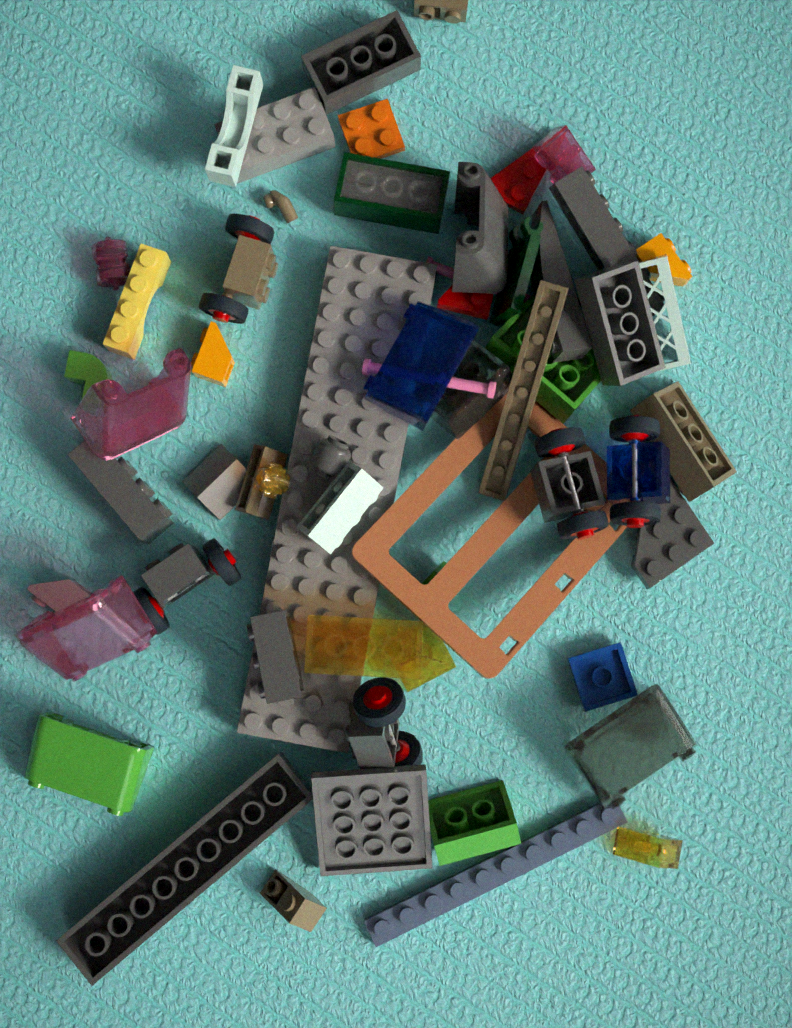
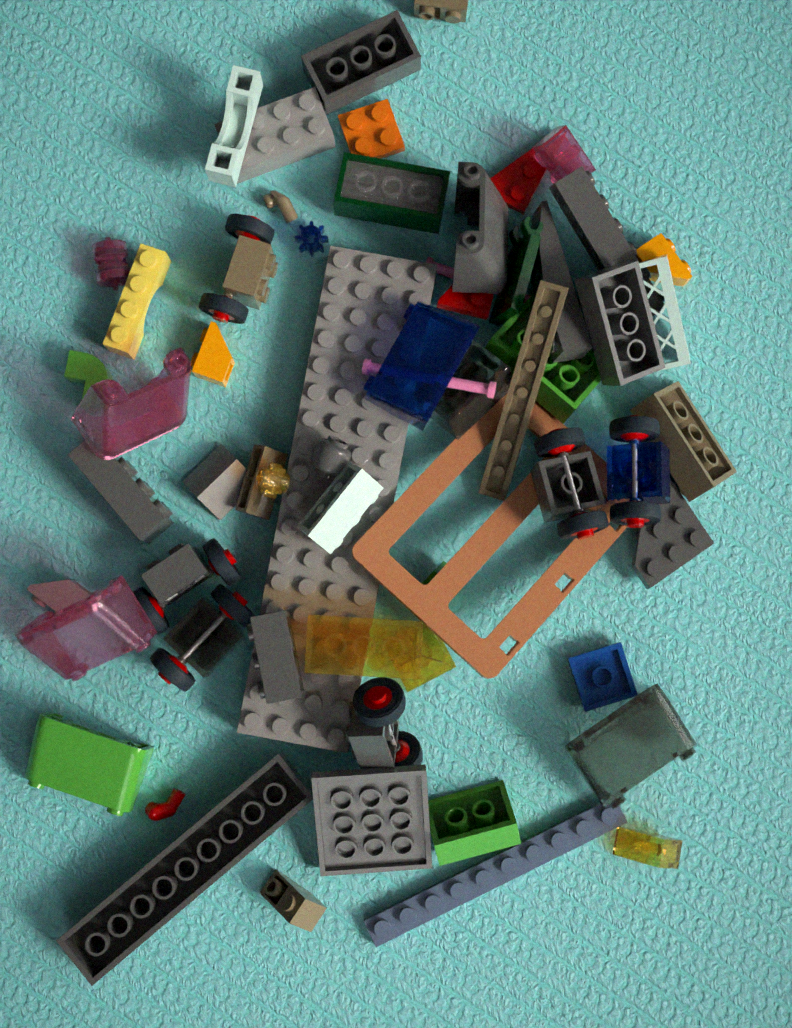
none -> red arm [145,788,186,821]
none -> brick [150,584,255,692]
none -> clear blue gear [295,221,329,257]

